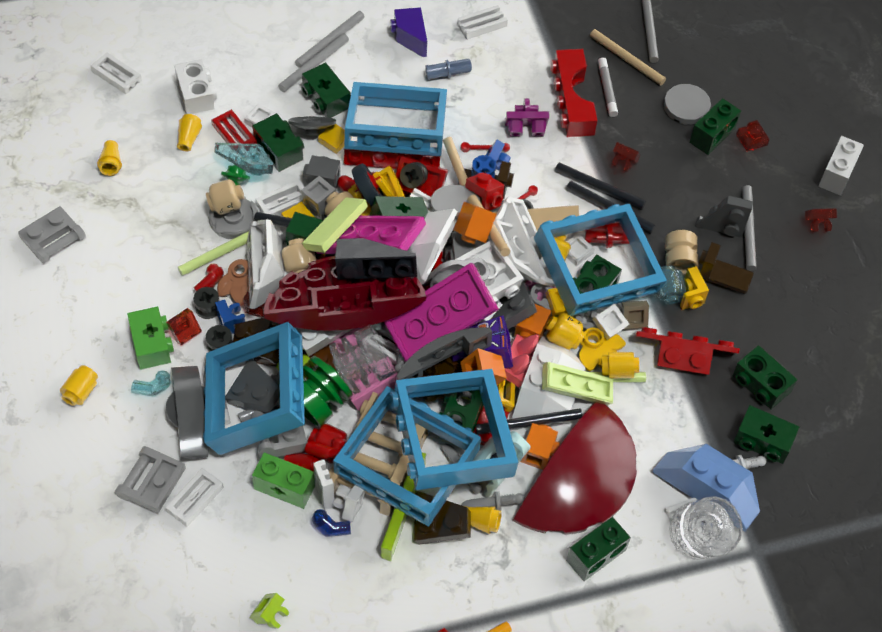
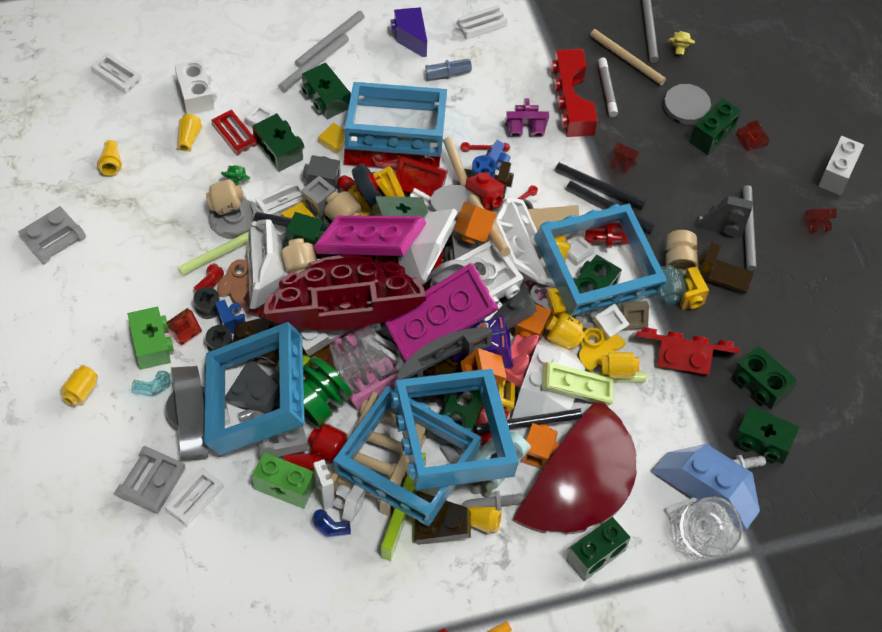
clear light blue wing [214,143,274,176] -> none
lime tile [249,593,289,629] -> none
dark grey dish [288,116,336,135] -> none
yellowish green tile [302,197,368,253] -> none
red arm [305,437,347,459] -> none
black slope [335,238,417,280] -> none
pearl dark grey wheel [400,162,428,188] -> none
none -> light yellow plant [668,31,695,55]

